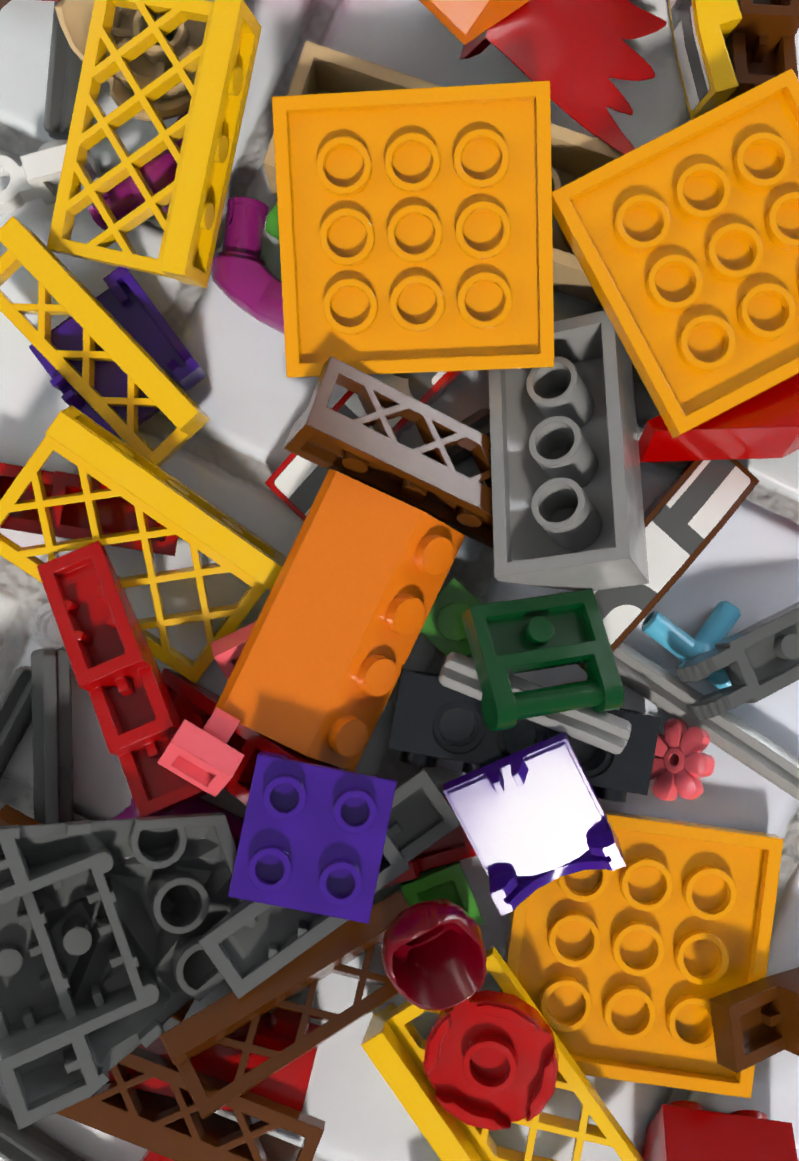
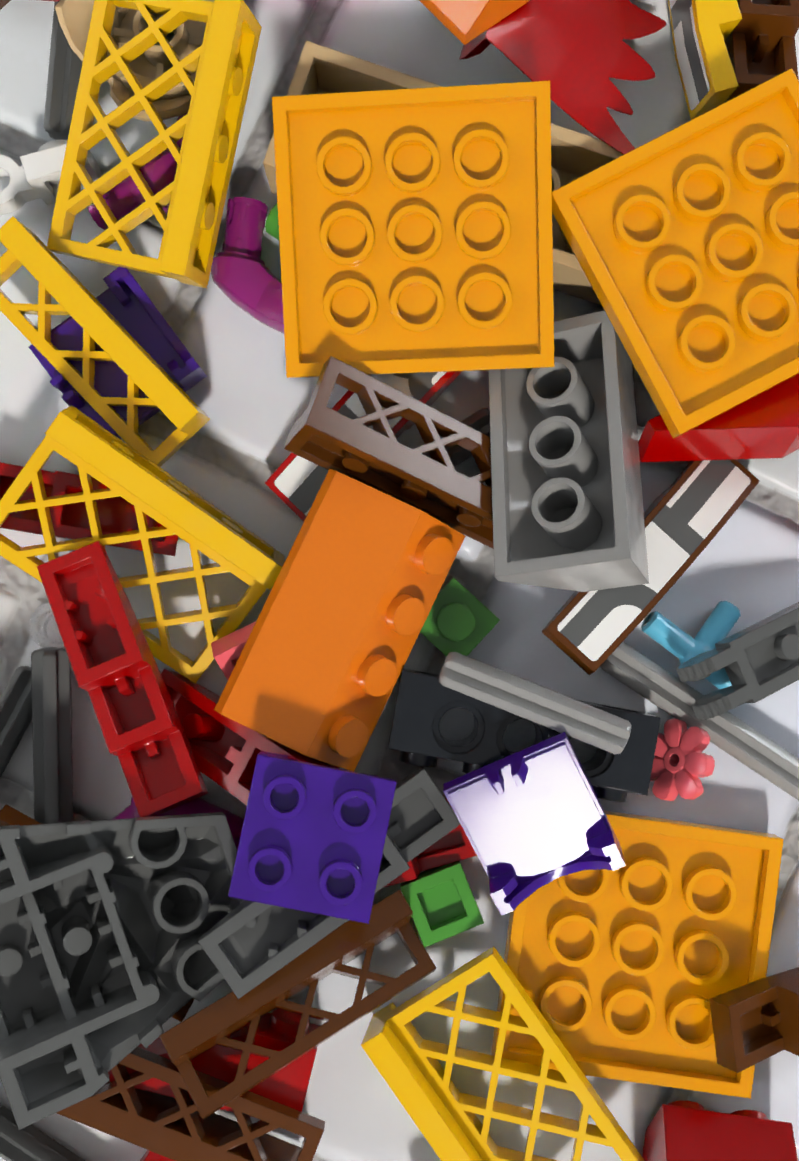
coral tile [157,707,245,797] -> none
dark red hair [381,898,487,1011] -> none
red tile [423,990,559,1131] -> none
dark green plate [461,589,624,732] -> none

